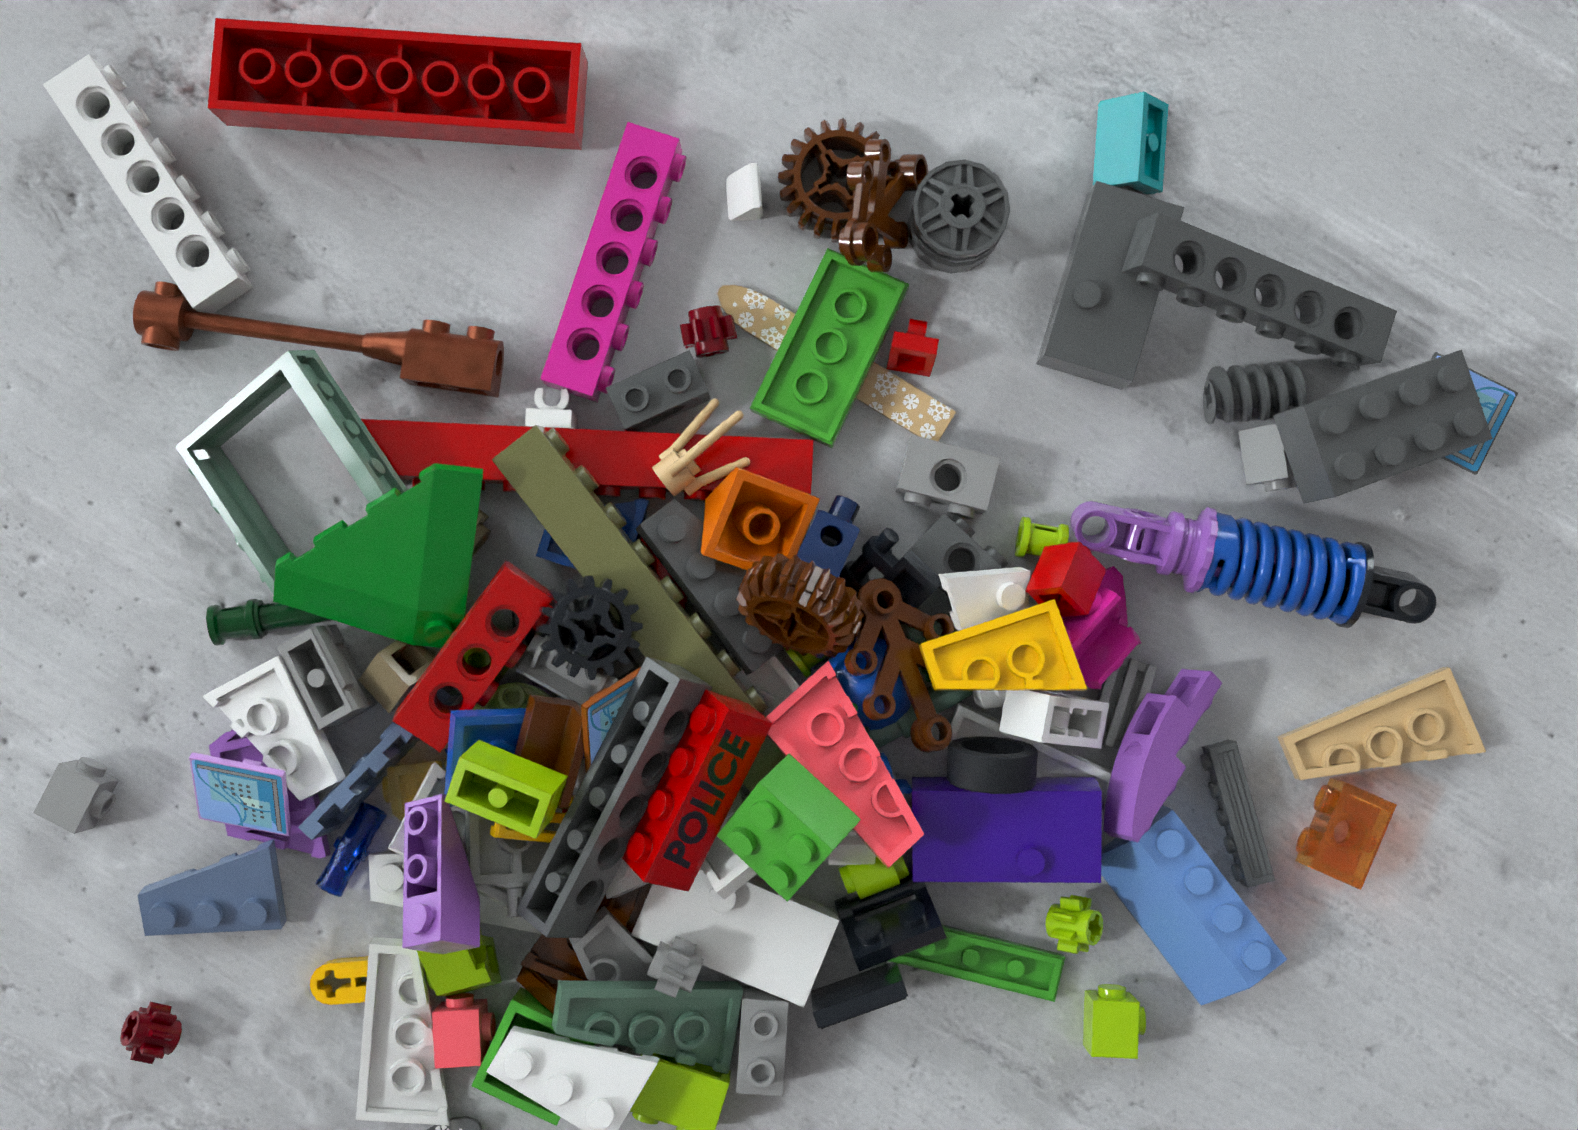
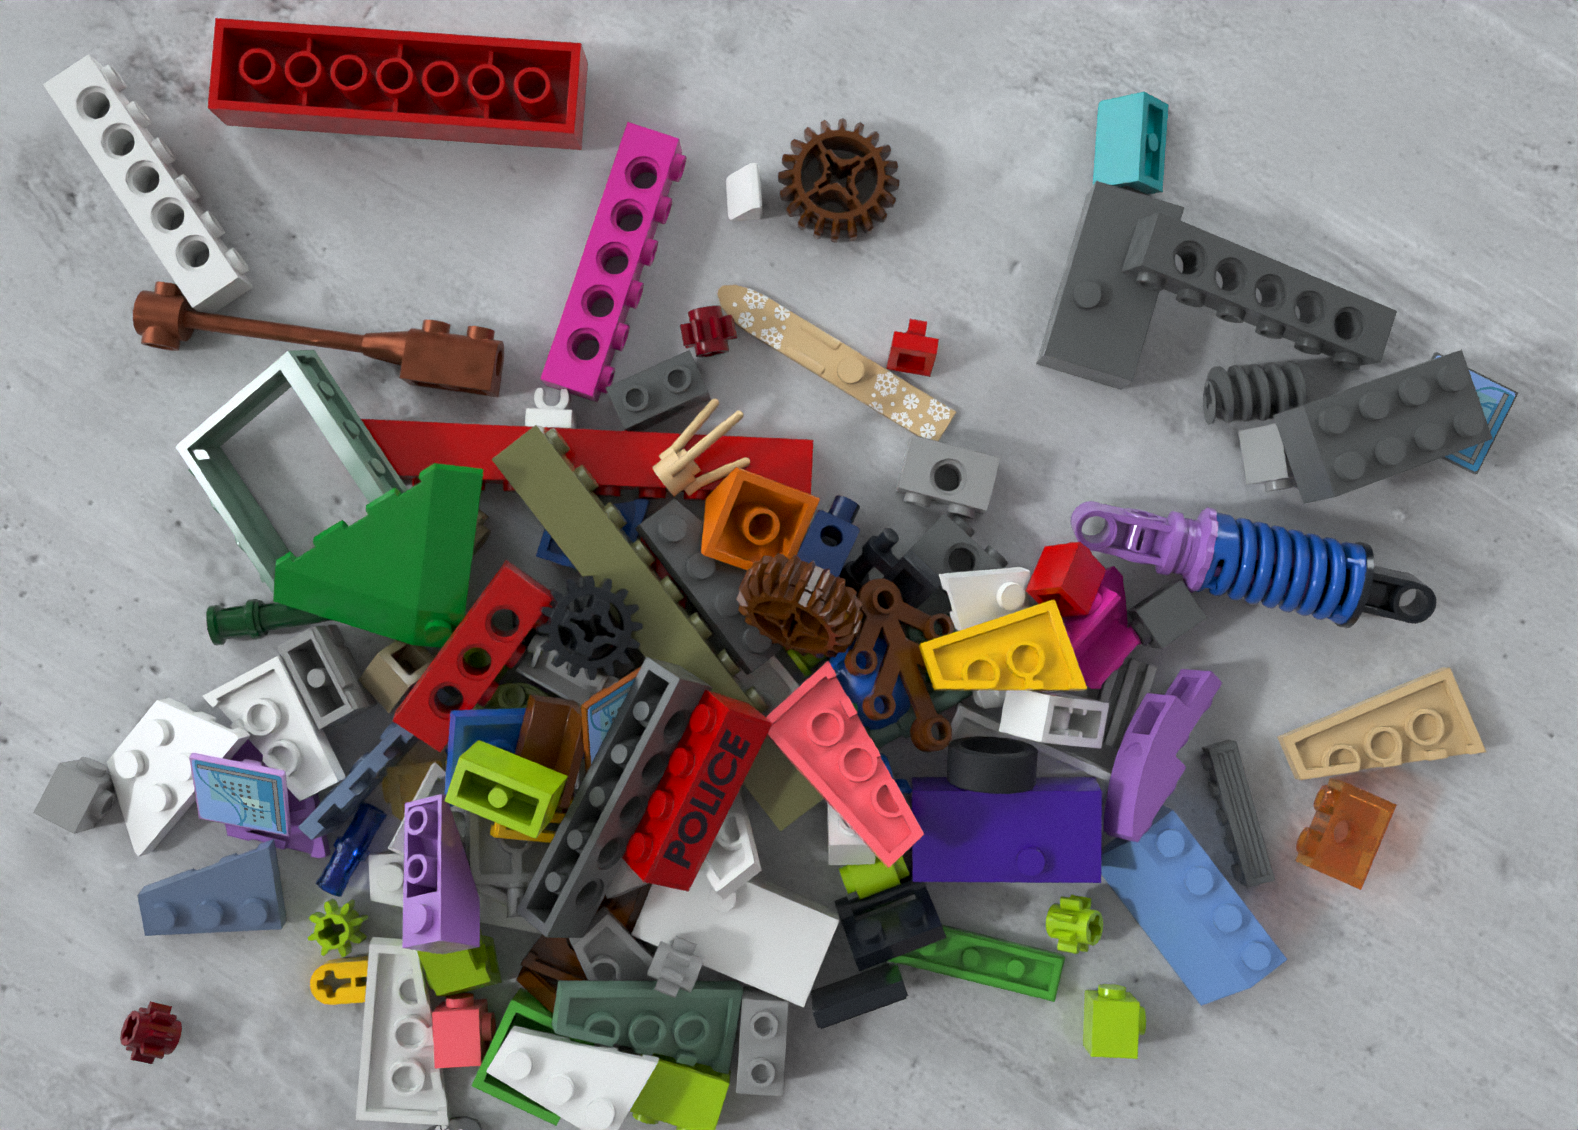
bright green brick [717,754,861,902] -> none
bright green tile [750,248,909,448] -> none
reddish brown plant [839,139,928,273] -> none
dark grey wheel [907,160,1010,274] -> none
lime bush [1015,517,1069,558] -> none
none -> white wing [107,698,250,857]
none -> lime gear [307,898,368,957]
none -> dark grey brick [1127,580,1208,649]

